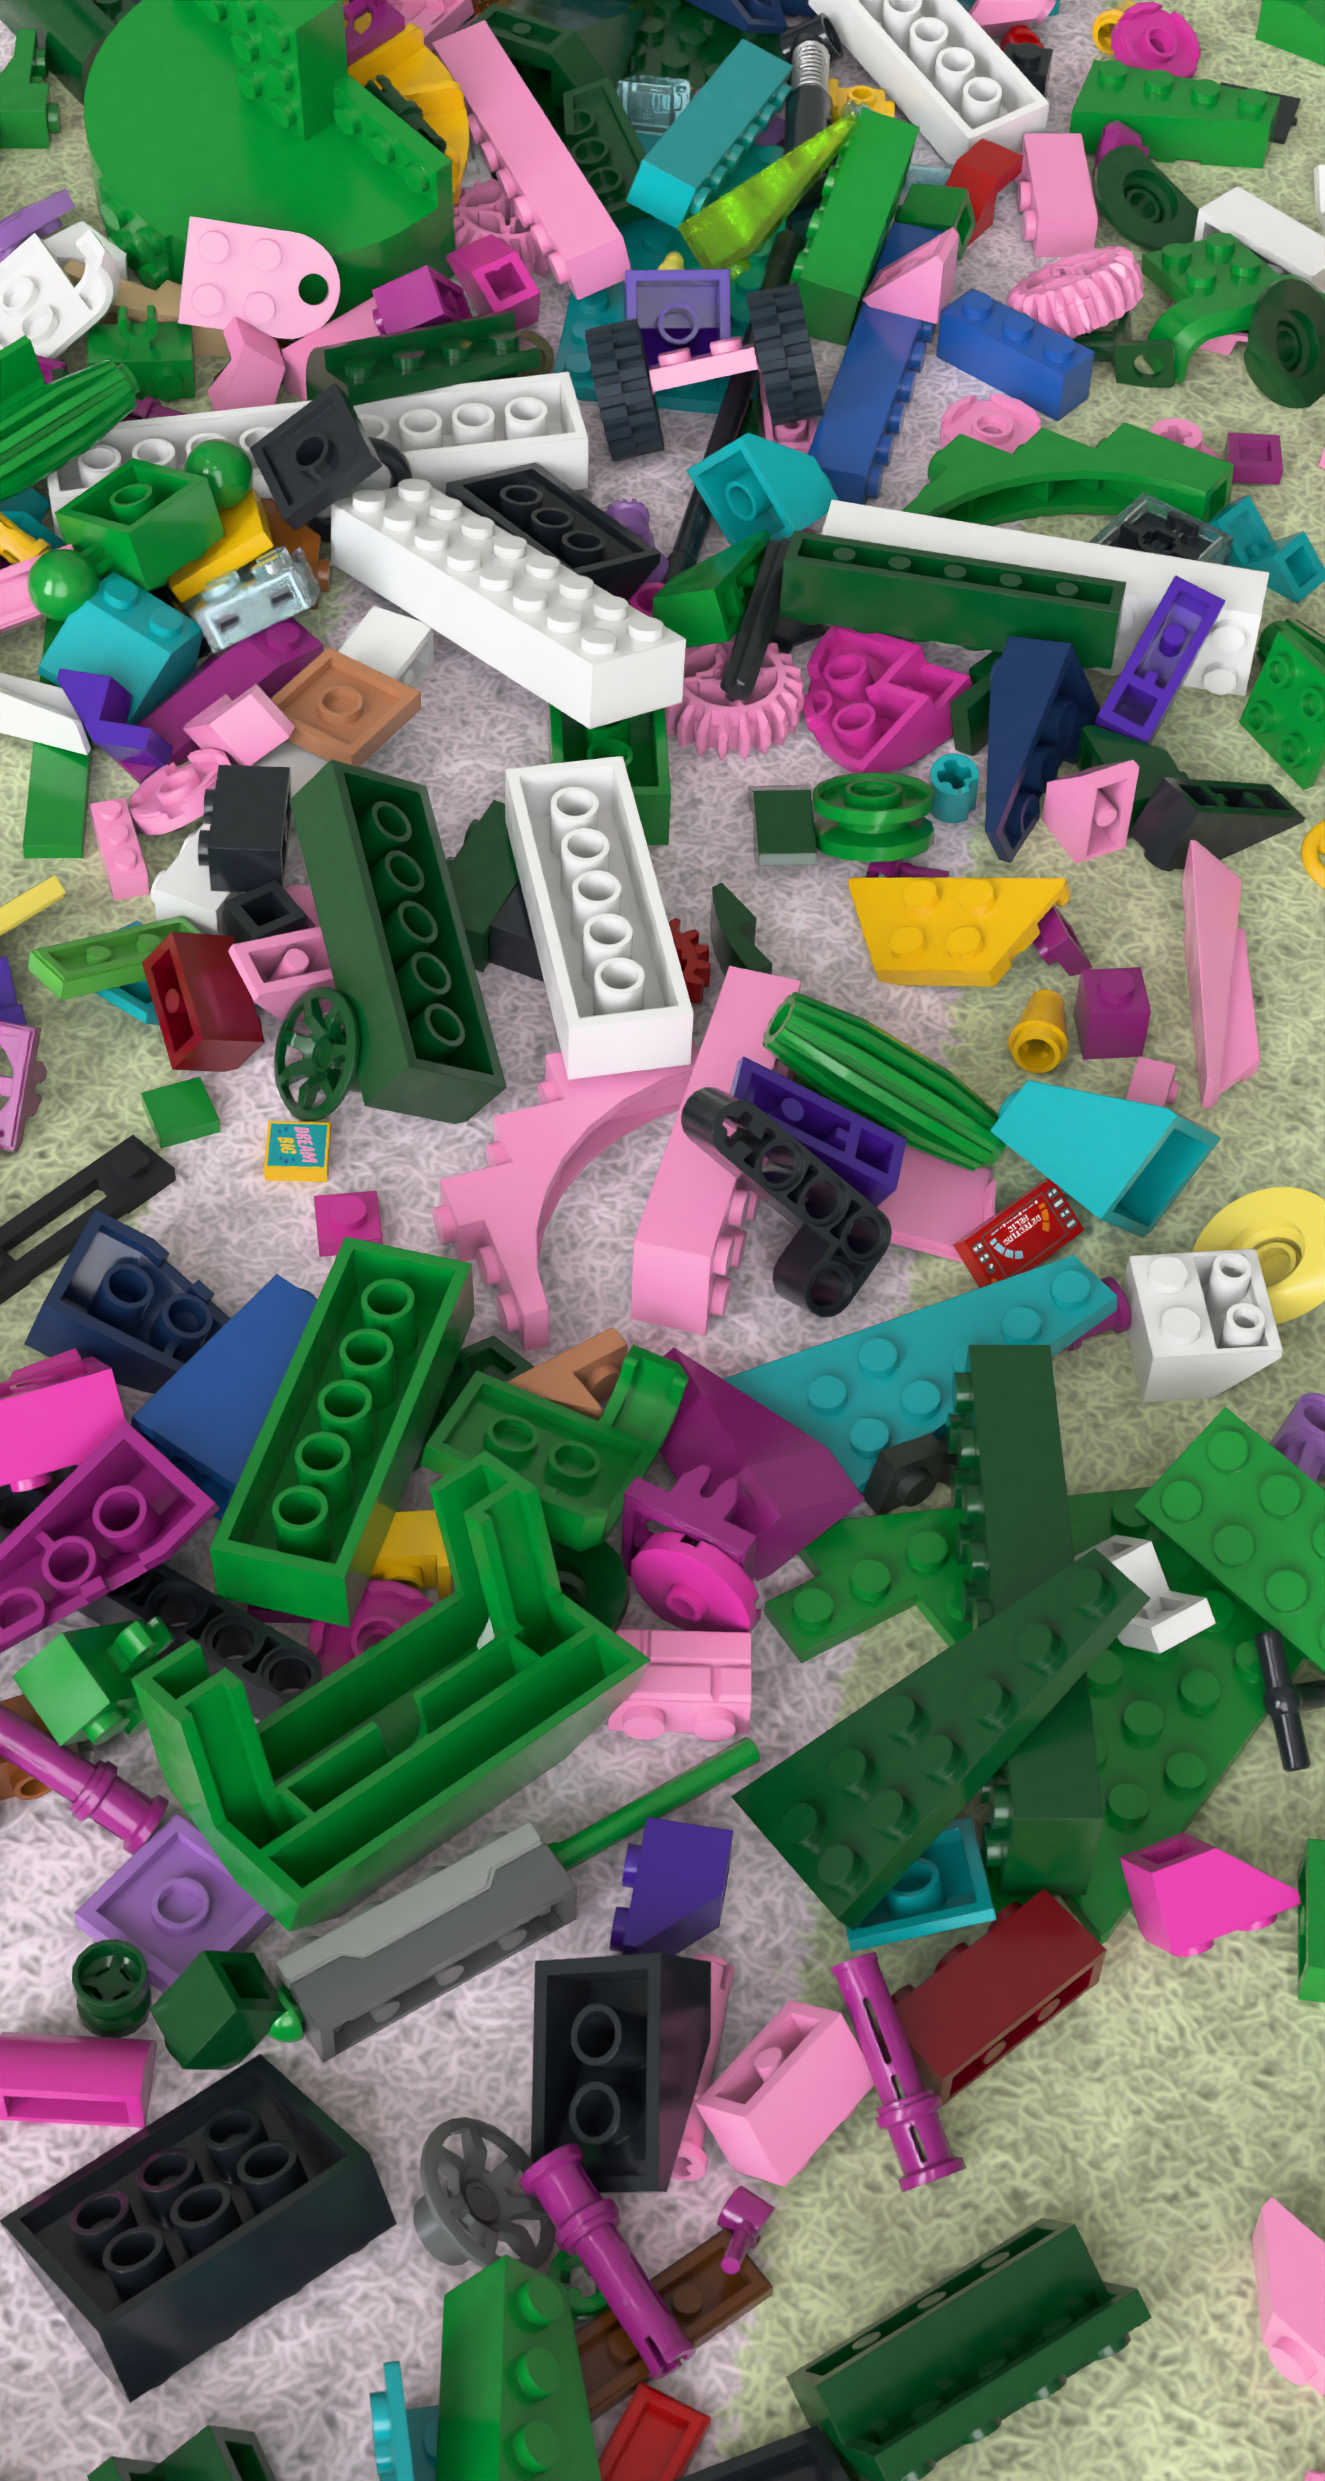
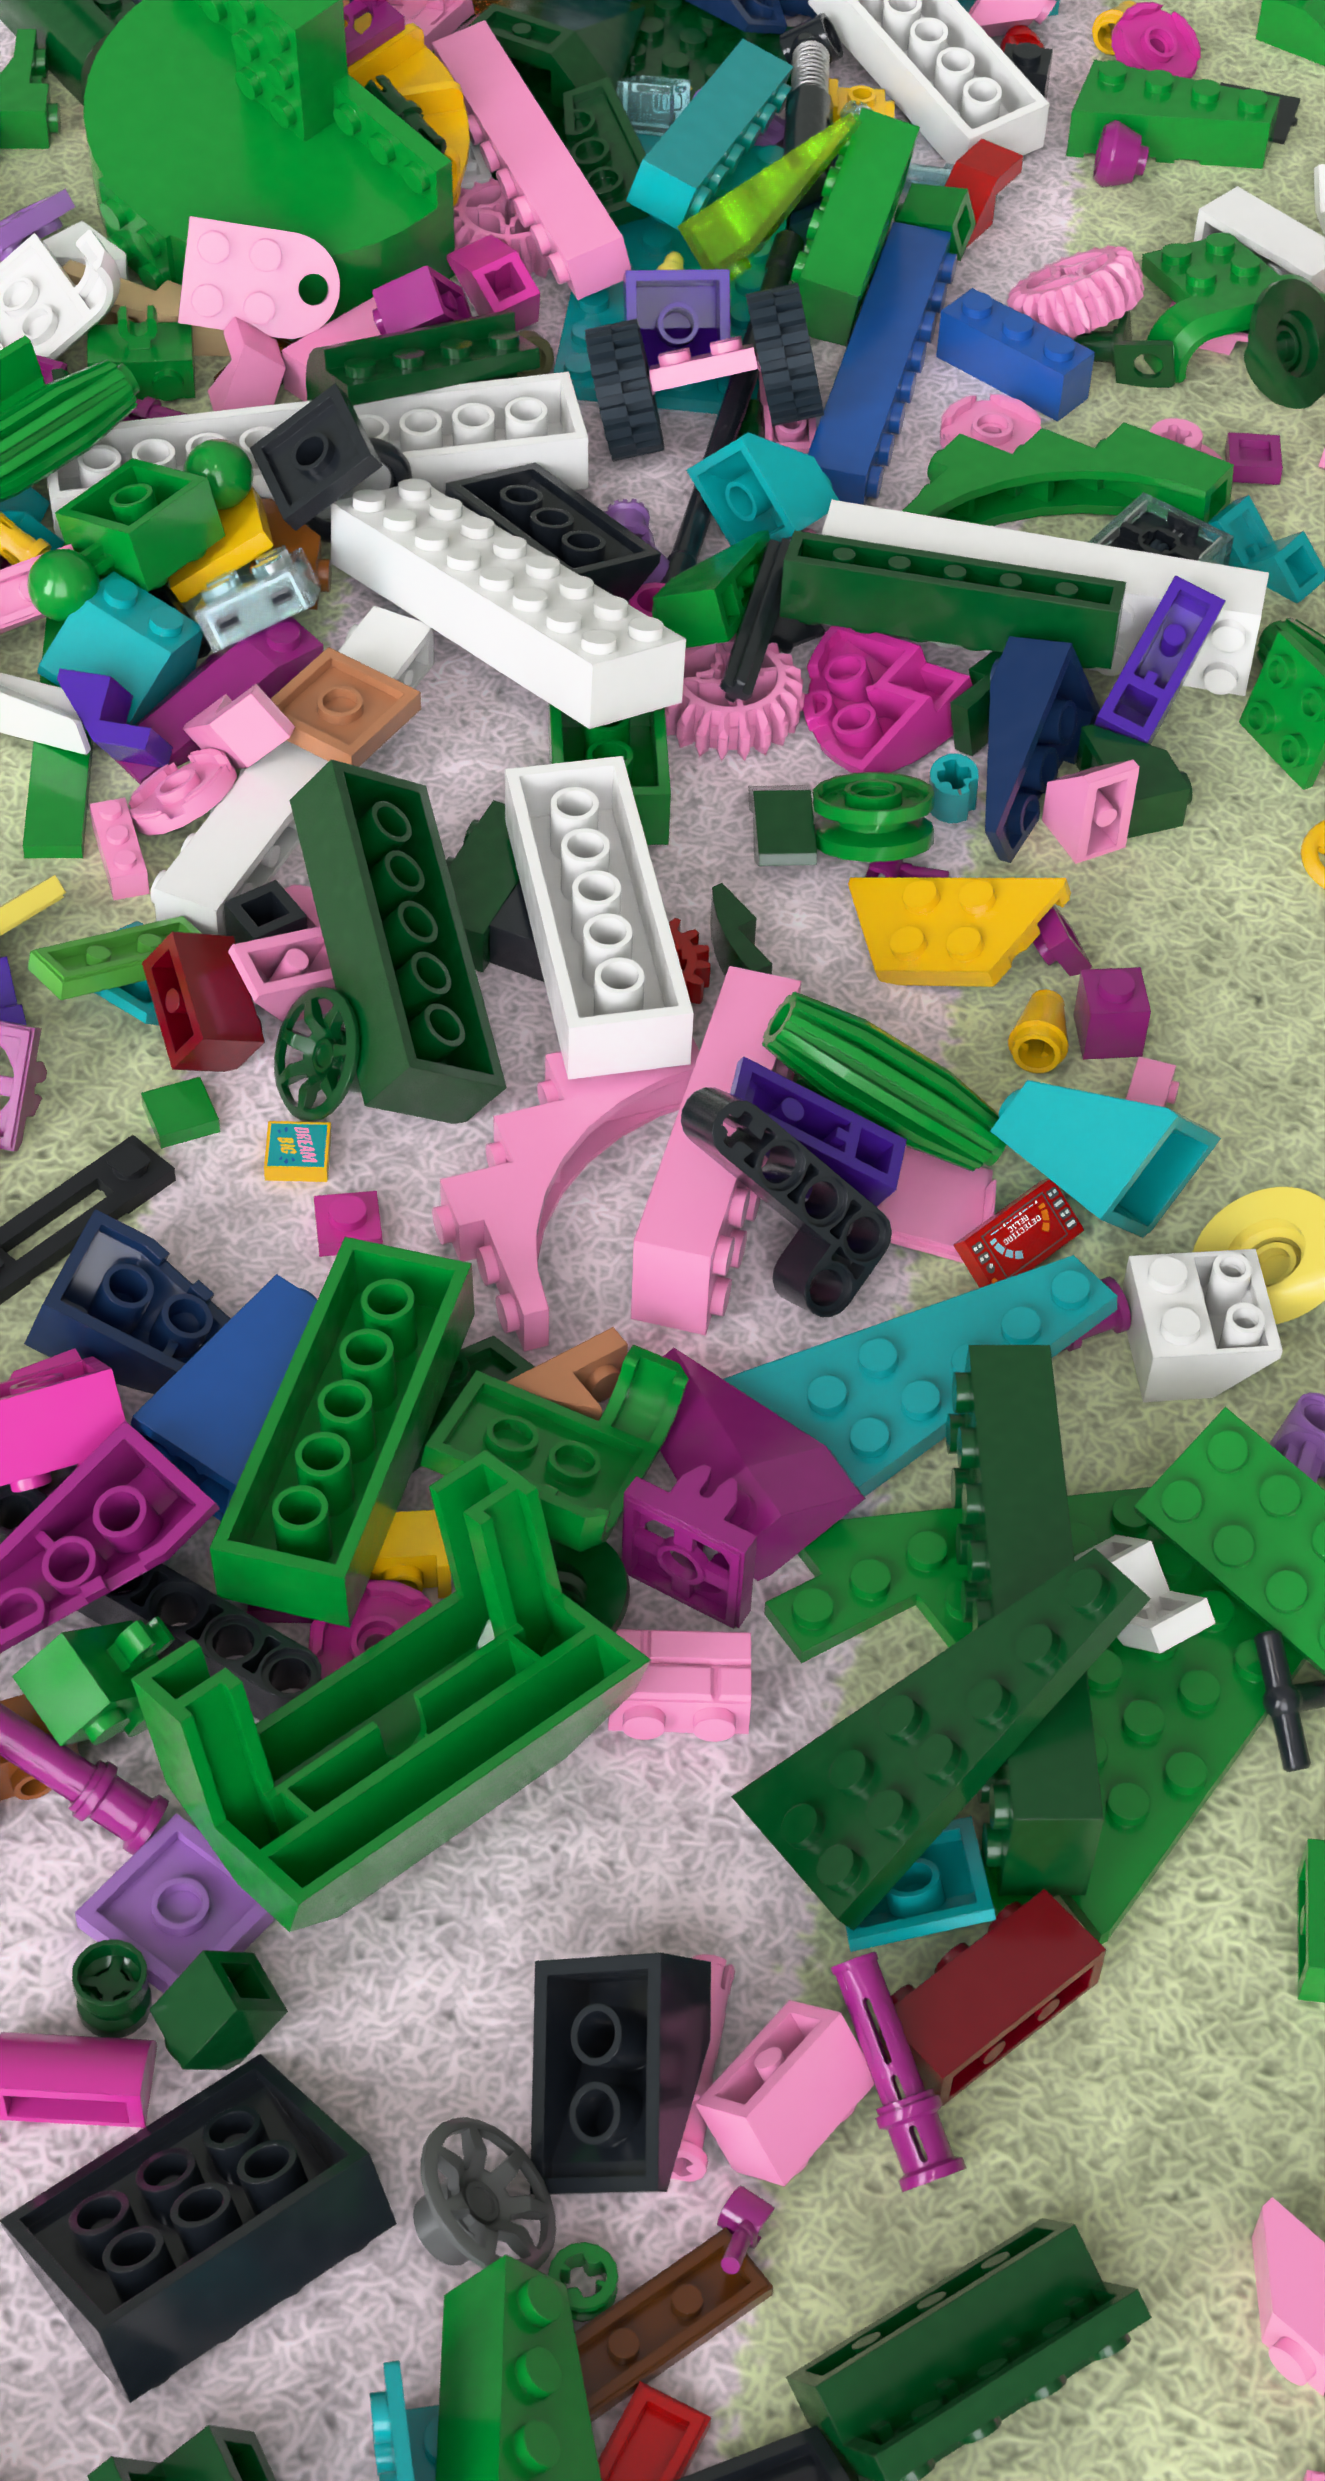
black brick [198,765,292,892] -> none
piece [268,1737,760,2063] -> none
magenta pin [519,2143,696,2380] -> none
dark purple slope [610,1817,733,1955] -> none
dark pink plate [631,1531,762,1632] -> none
bright pink slope [862,227,959,324] -> none
pearl dark grey plate [863,1433,959,1515] -> none
bright pink brick [1012,133,1098,257] -> none
dark green hat [1093,144,1199,251] -> none
dark pink slope [1120,1832,1301,1957] -> none
black slope [1129,777,1306,872] -> none
bright pink wedge [1181,840,1260,1108] -> none

